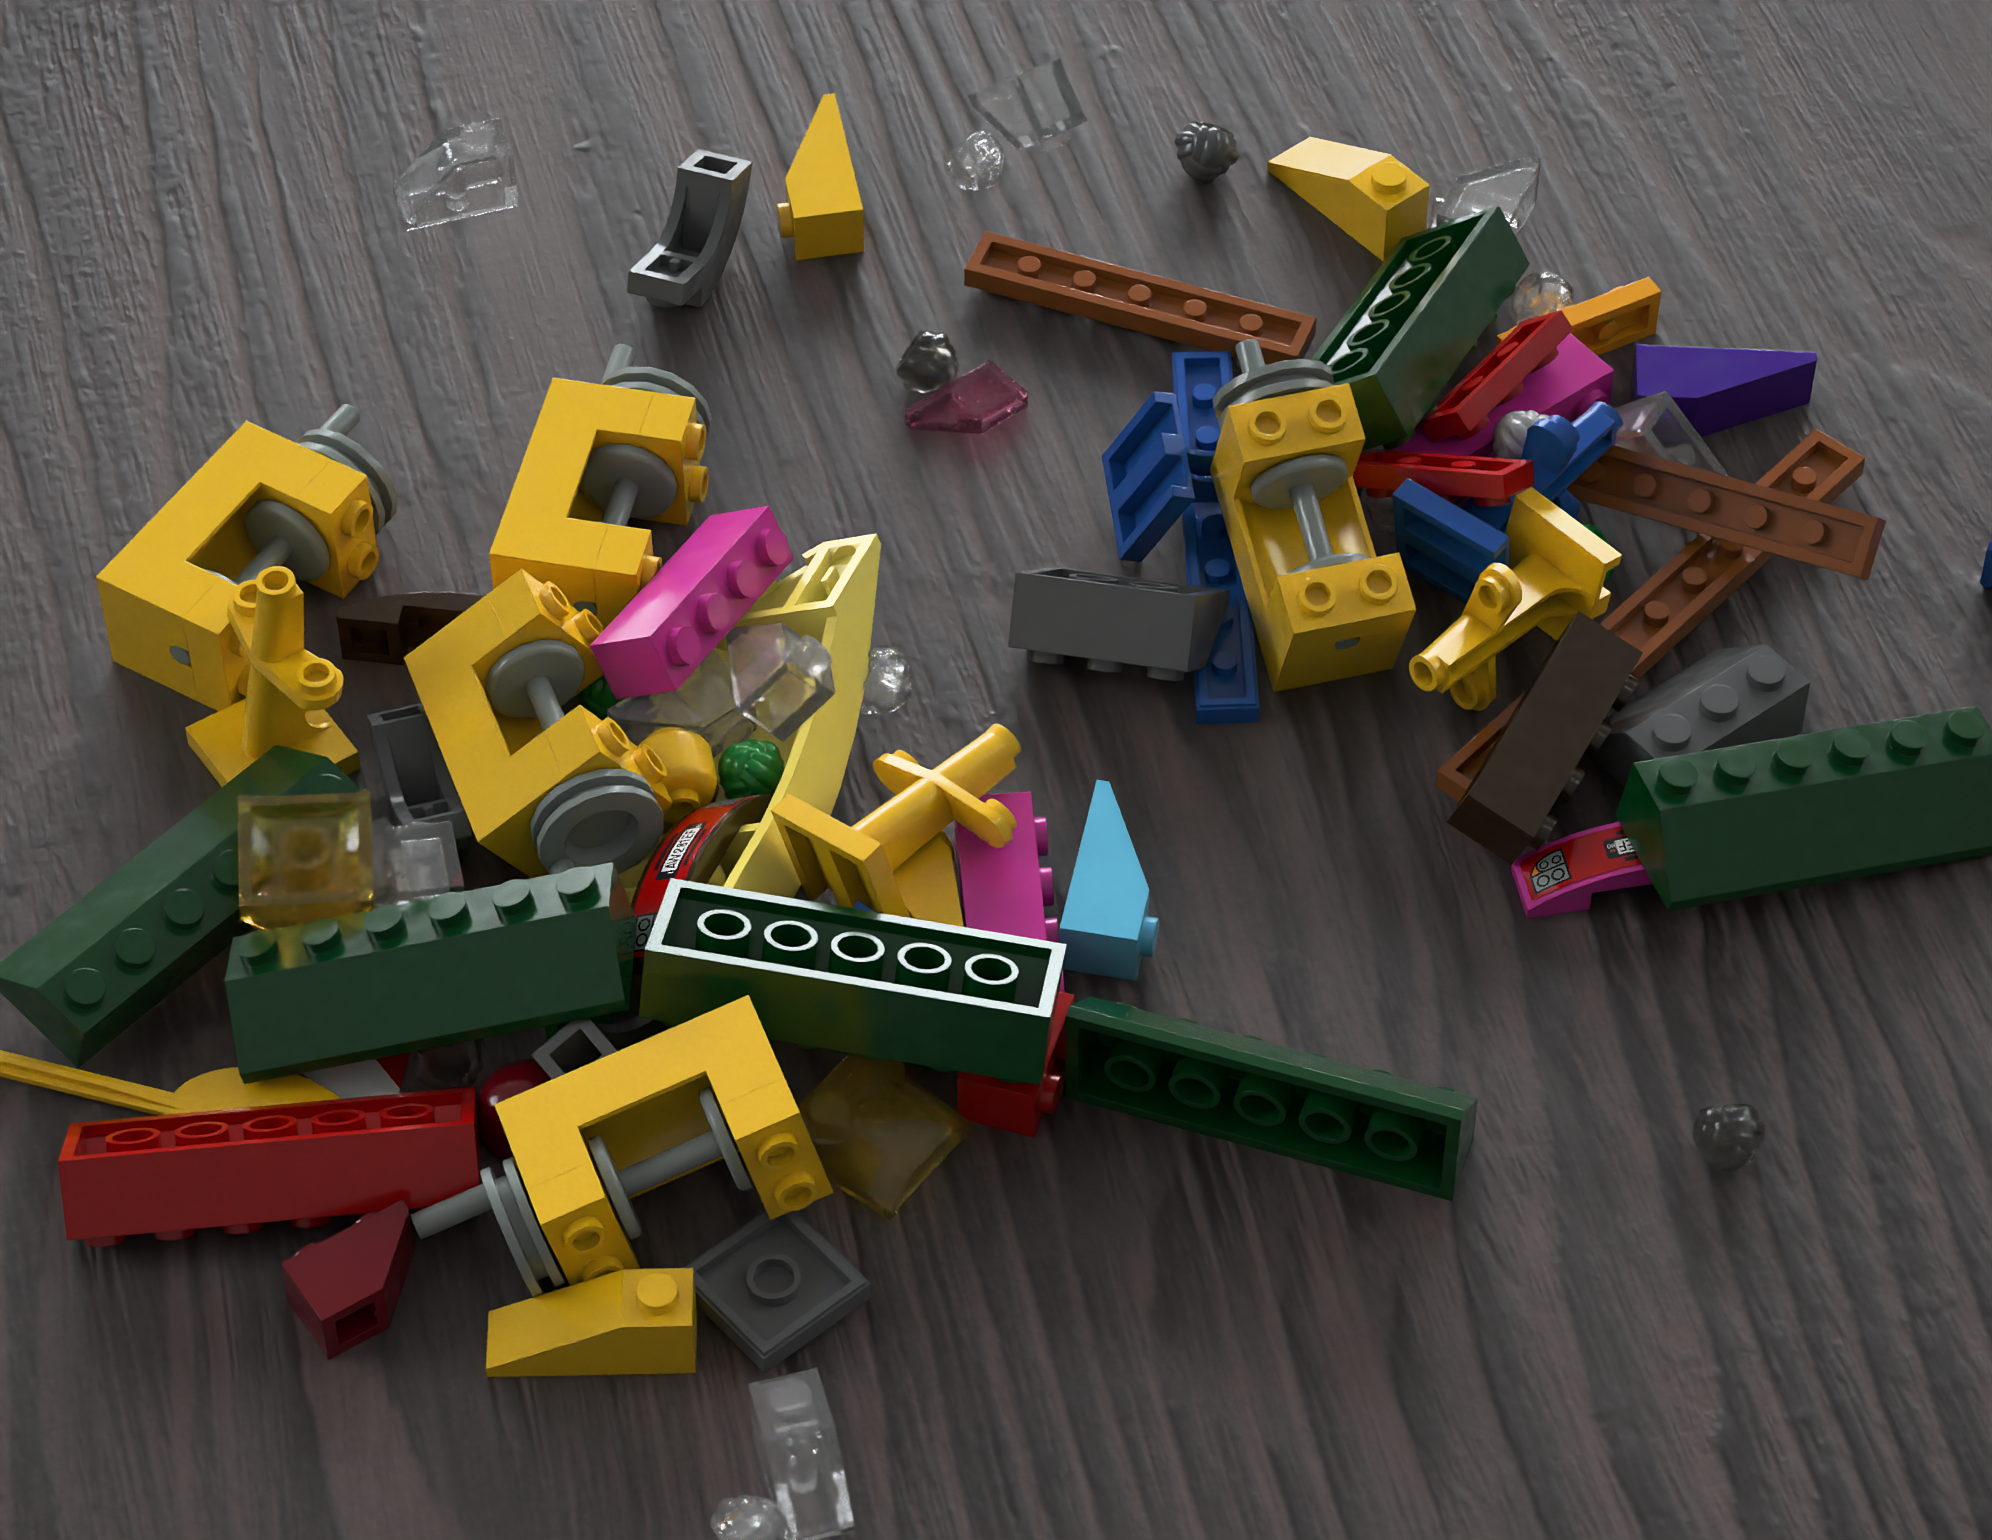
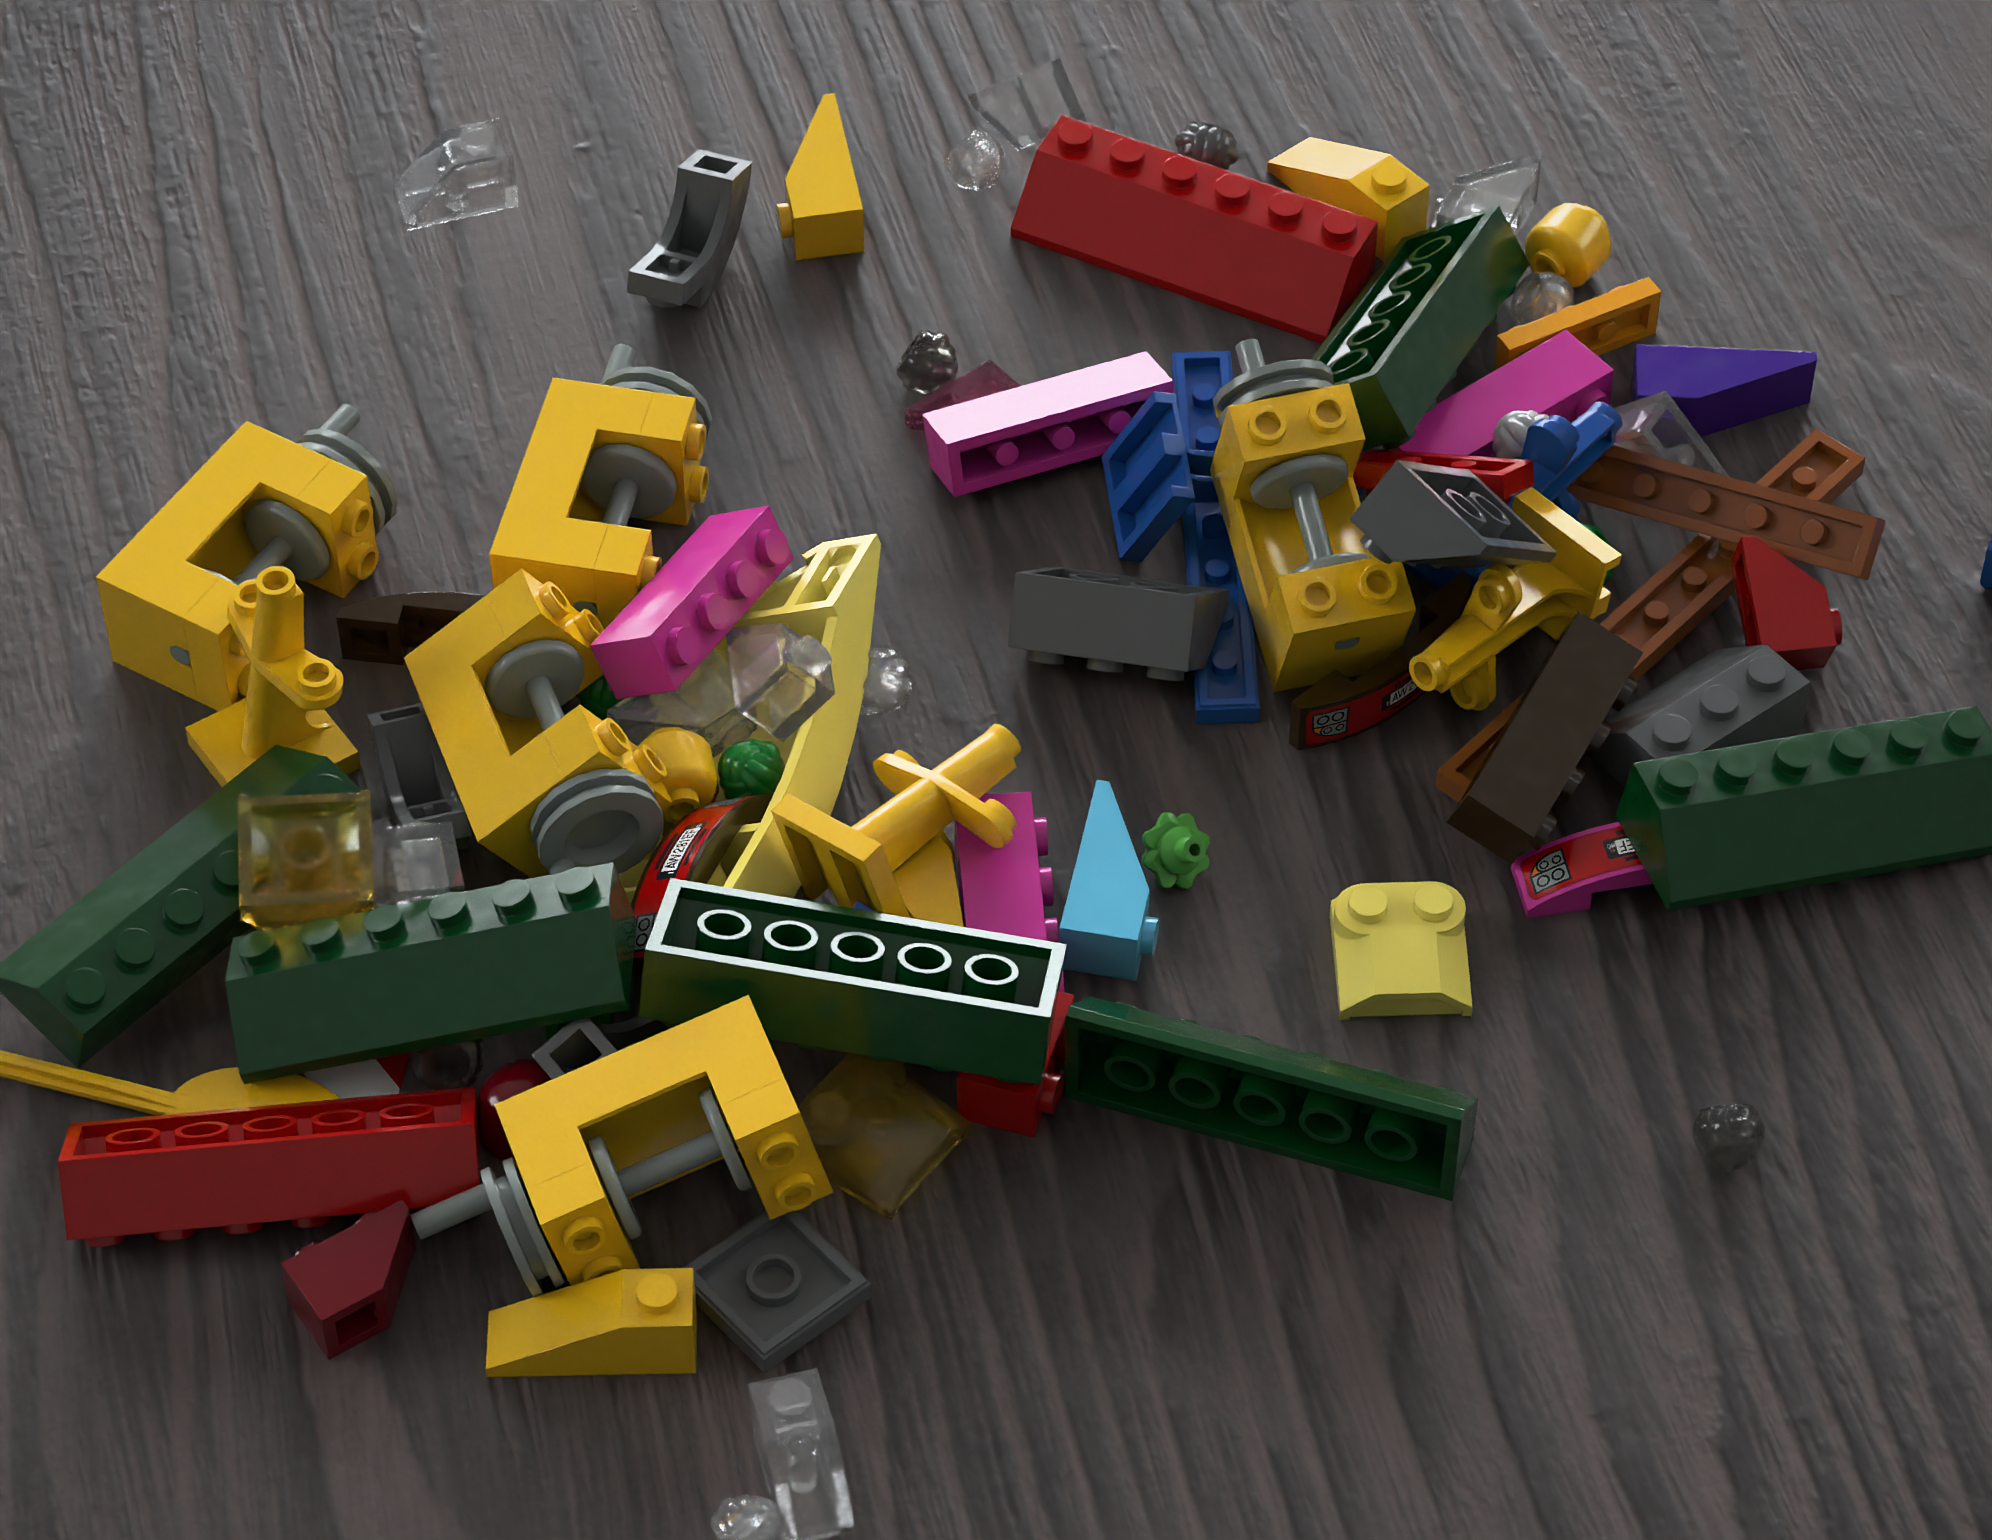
dark orange plate [964,231,1317,365] -> none
red plate [1419,310,1574,442] -> none
none -> dark pink brick [922,351,1174,497]
none -> red slope [1011,115,1378,344]
none -> bright green plant [1141,812,1210,889]
none -> dark brown slope [1289,571,1473,750]
none -> light yellow slope [1330,881,1472,1020]
none -> dark grey slope [1349,460,1558,569]
none -> yellow head [1524,203,1612,290]
none -> red slope [1730,535,1842,670]

